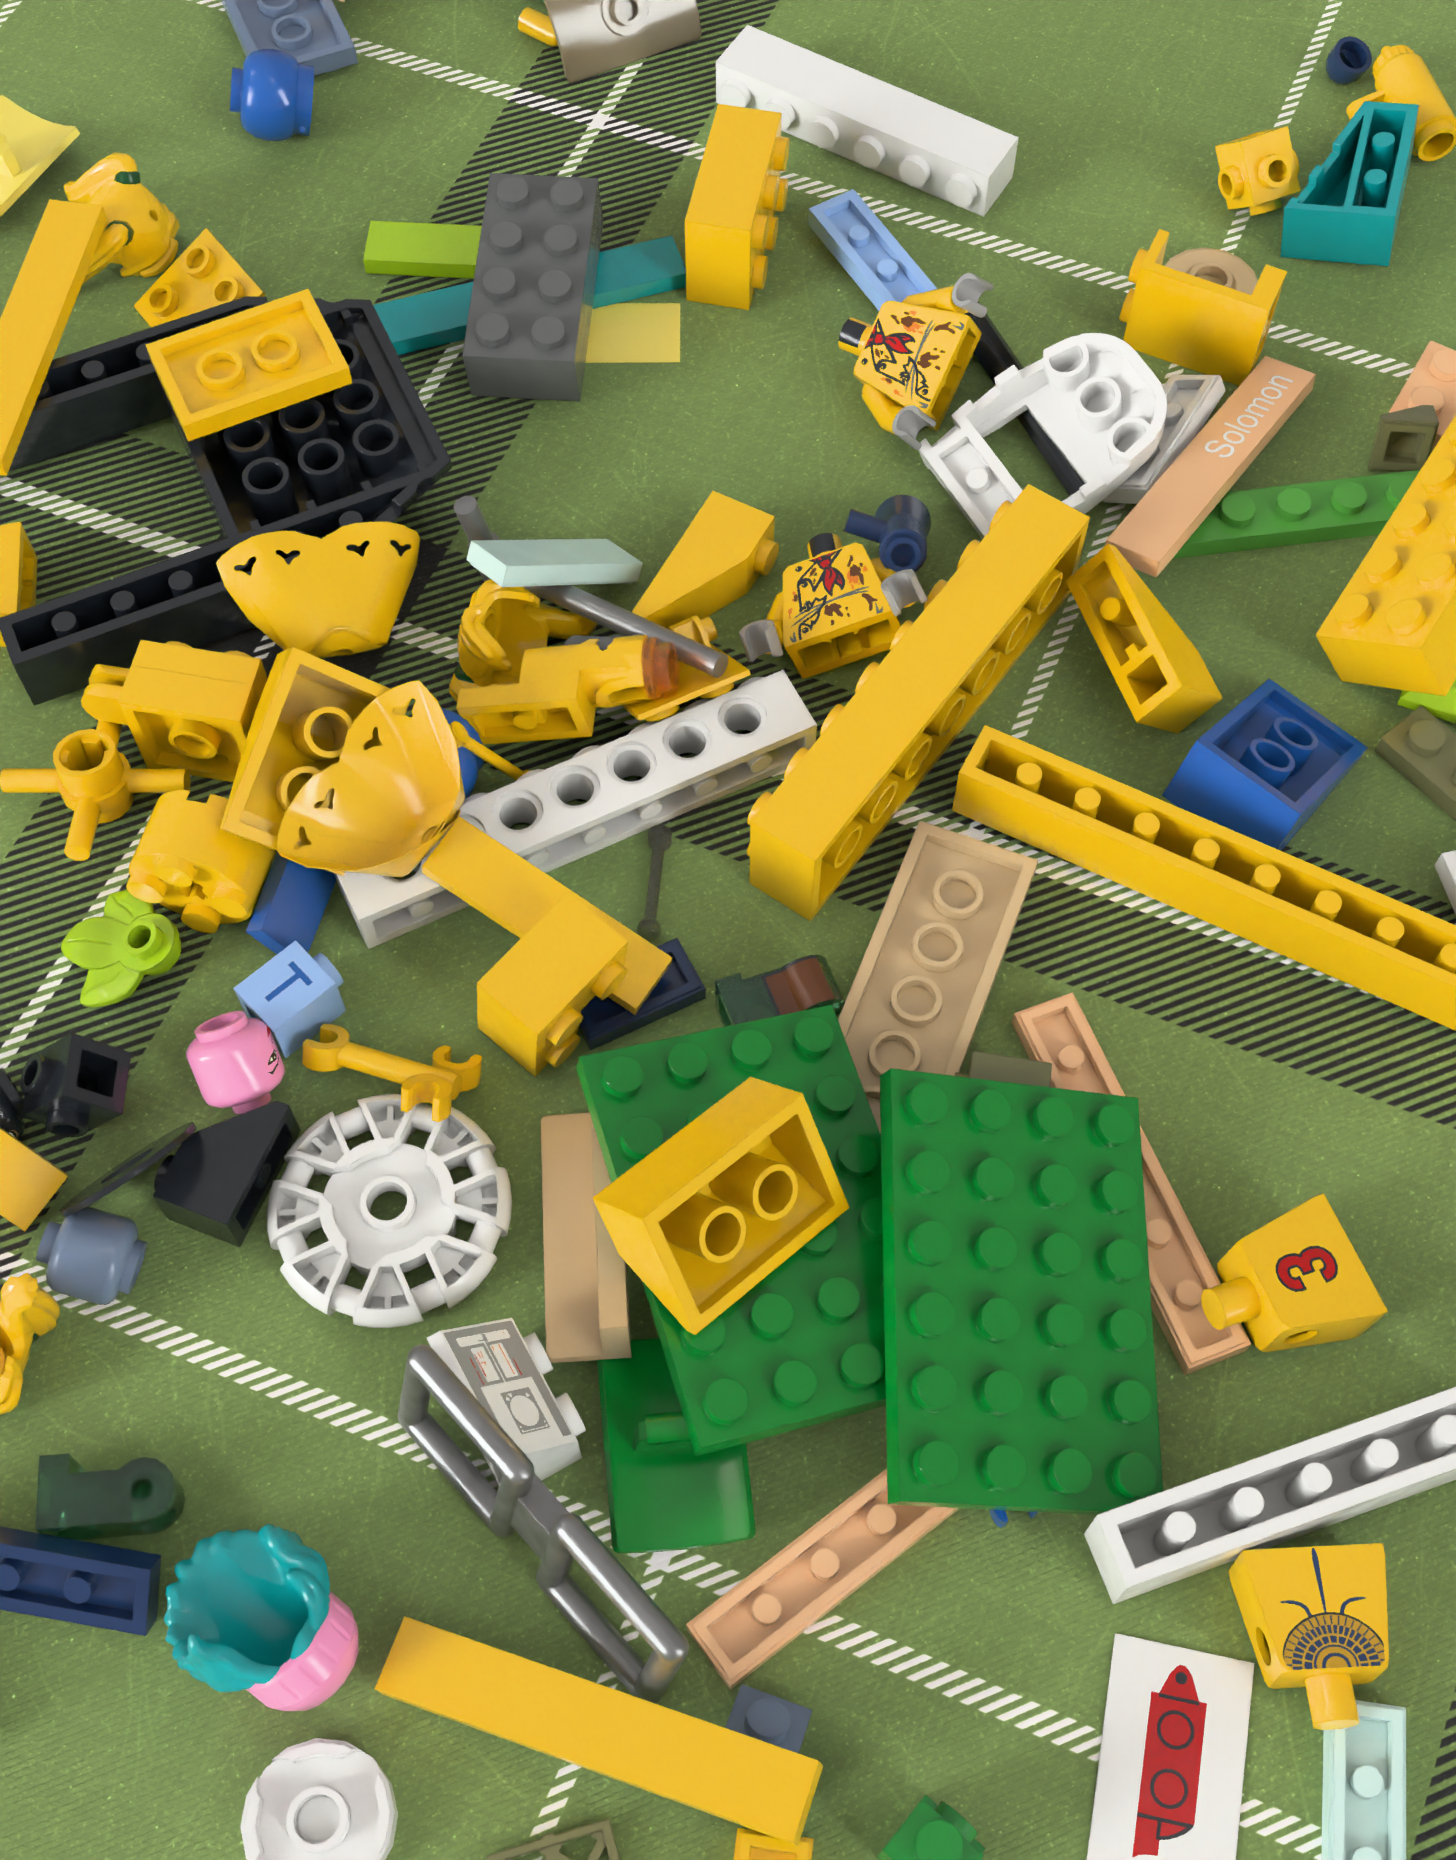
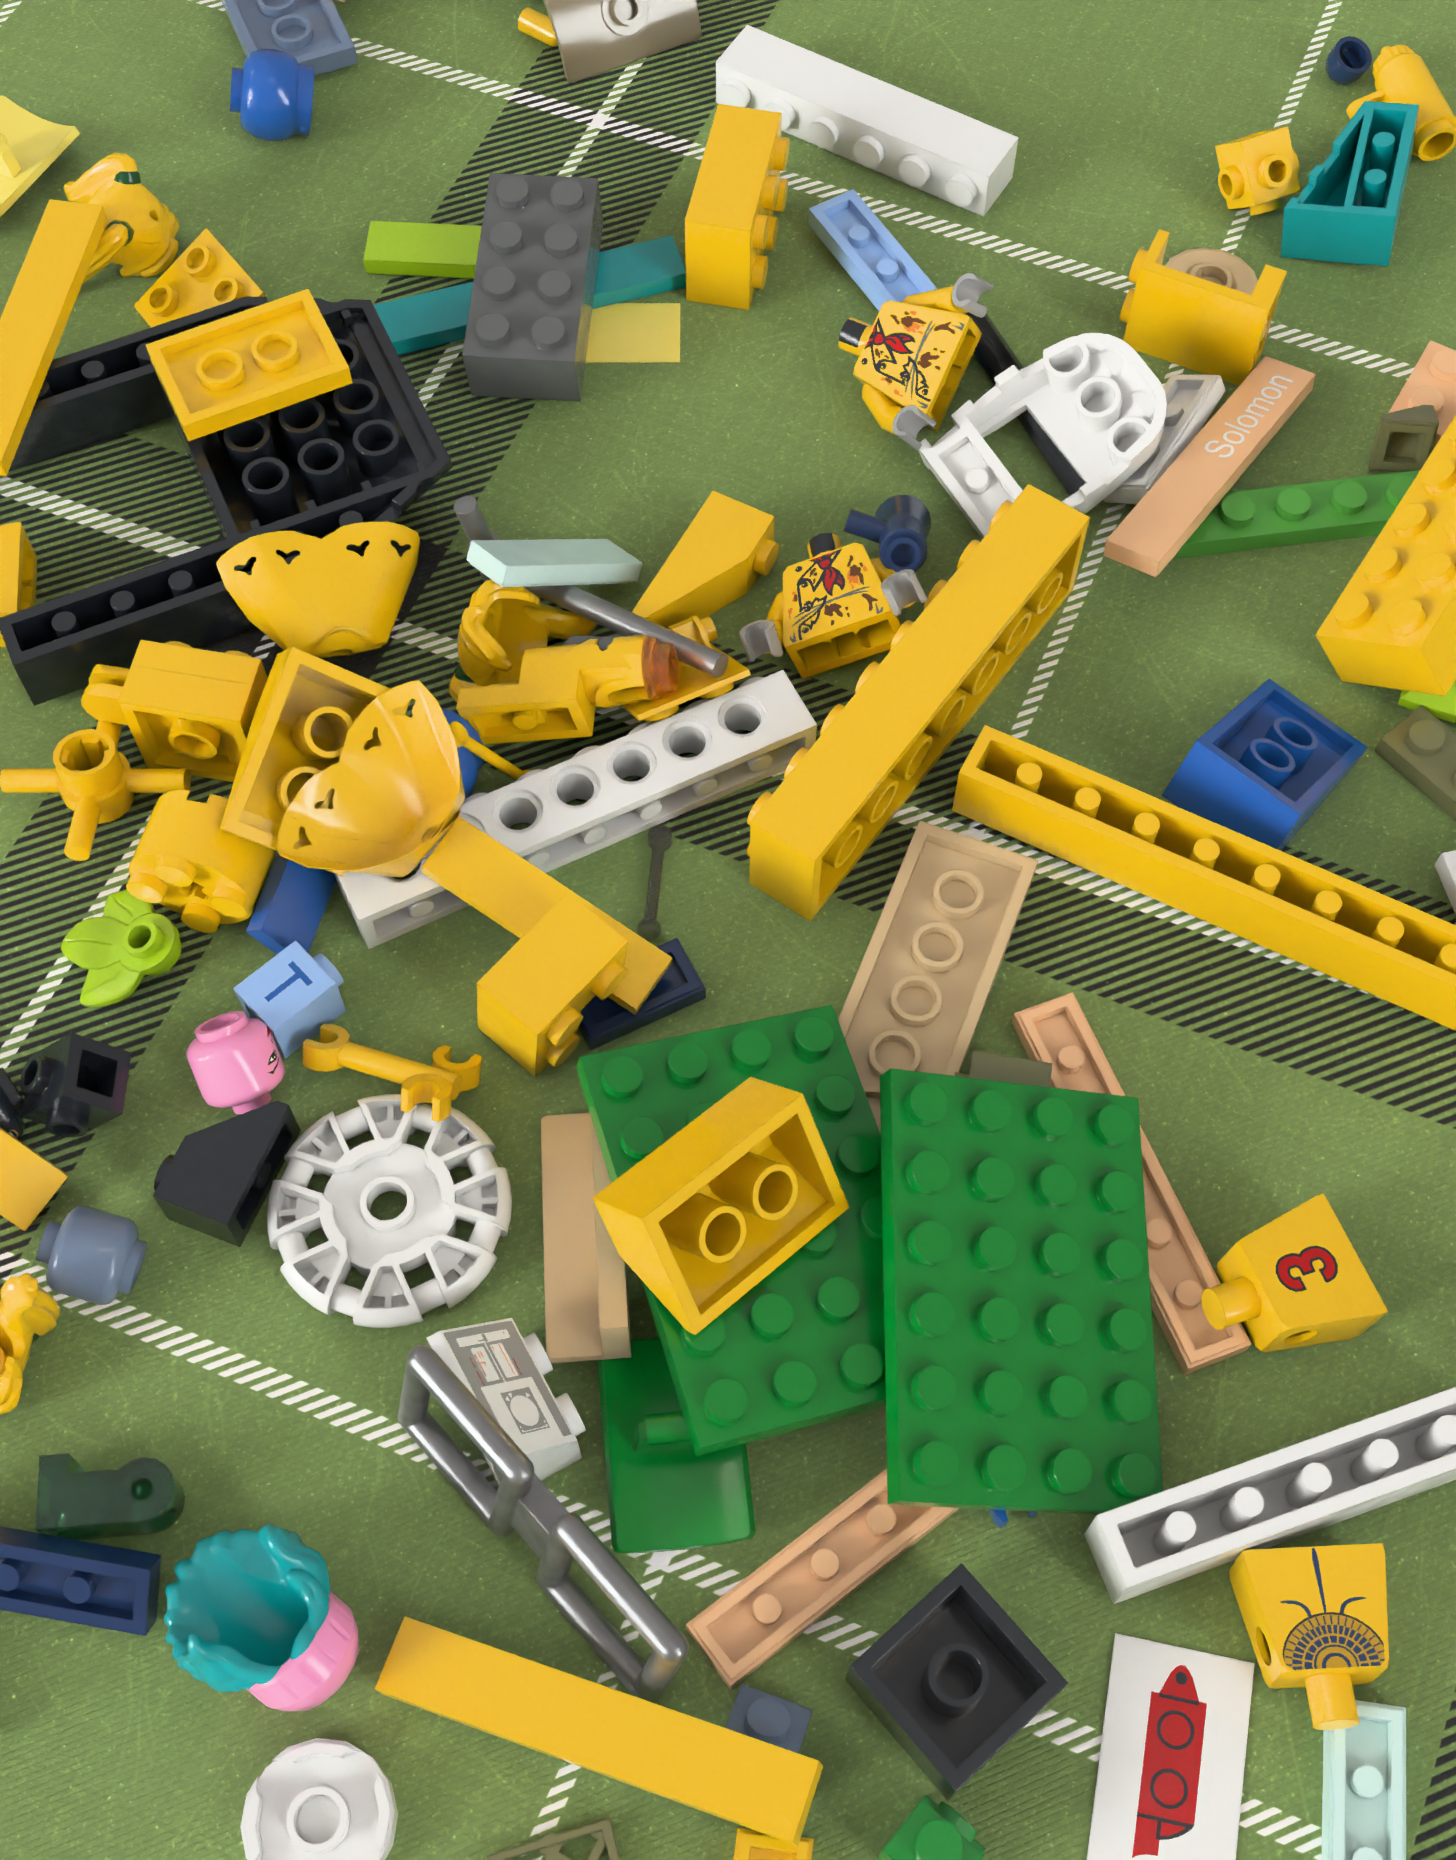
black gear [60,1122,197,1217] -> none
leg [715,955,845,1027] -> none
yellow slope [1065,543,1223,734] -> none
none -> black brick [845,1563,1068,1801]

